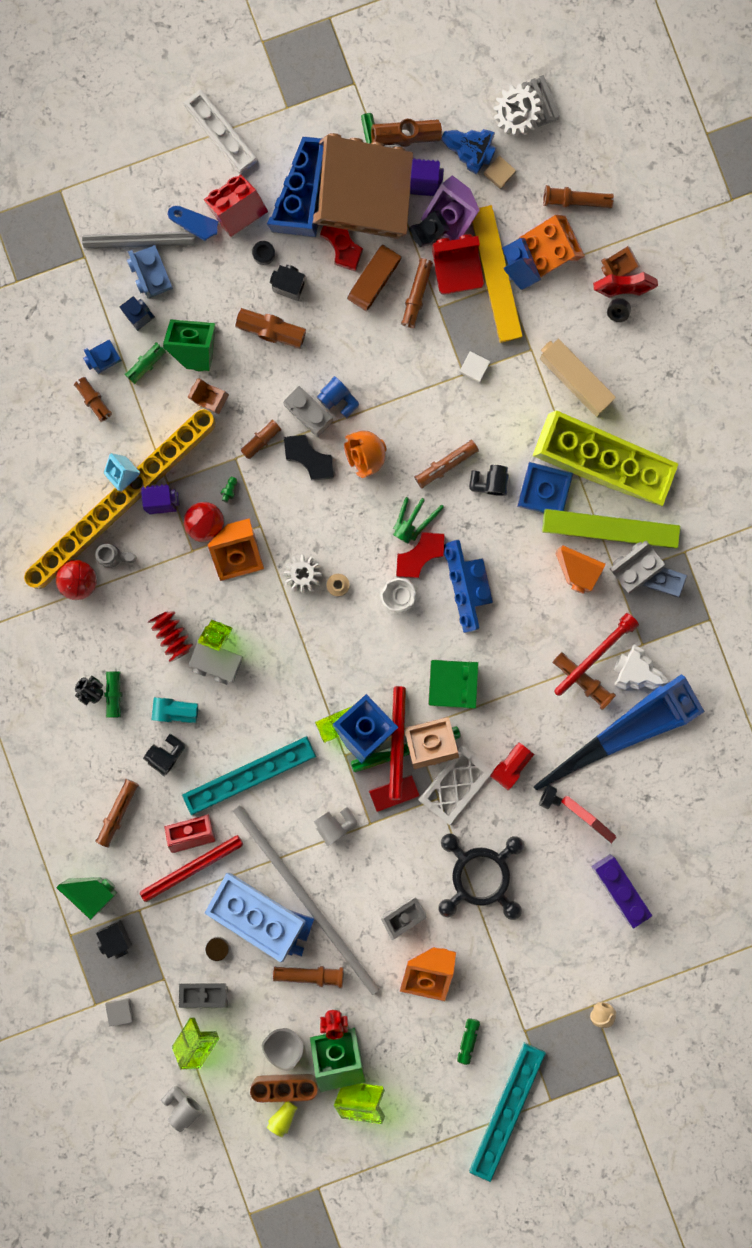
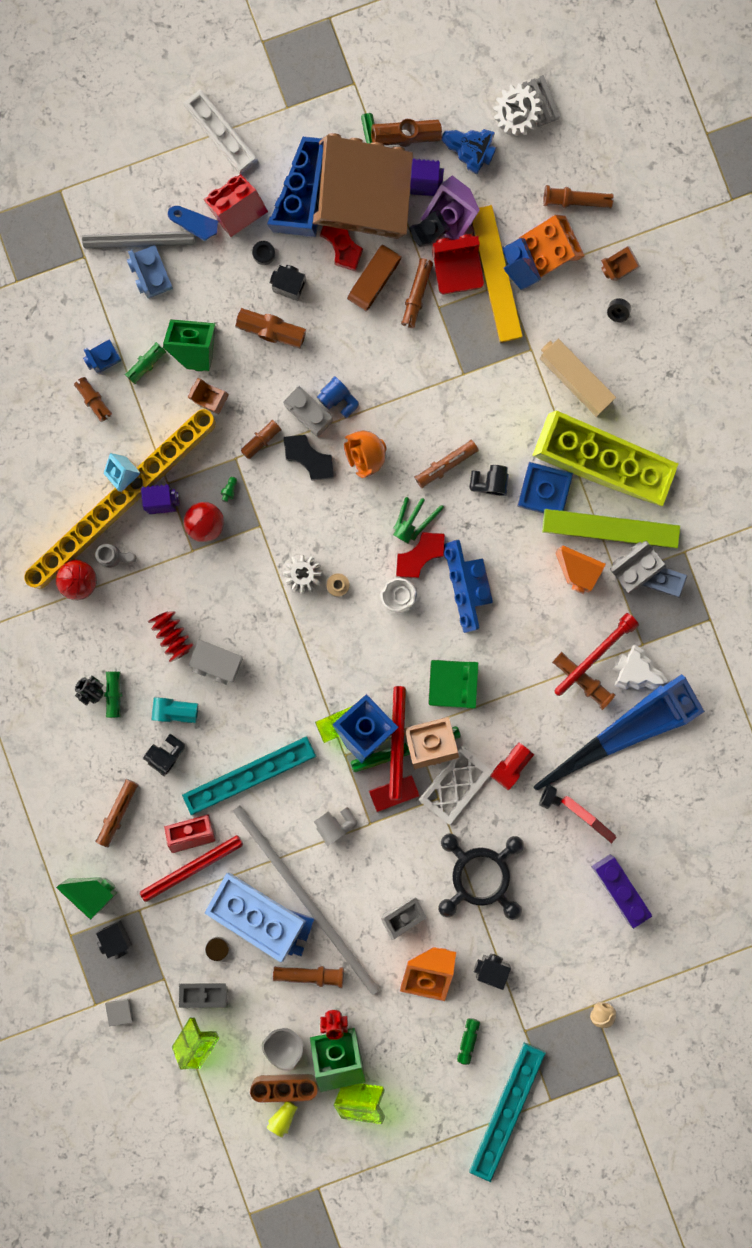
dark blue brick [119,296,155,331] -> none
light grey piece [161,1086,203,1132] -> none
clear neon green slope [197,619,233,651] -> none
orange slope [208,518,264,581] -> none
white tile [459,351,490,383] -> none
tan tile [484,155,516,189] -> none
red tile [593,272,658,298] -> none
none -> black brick [473,953,511,990]

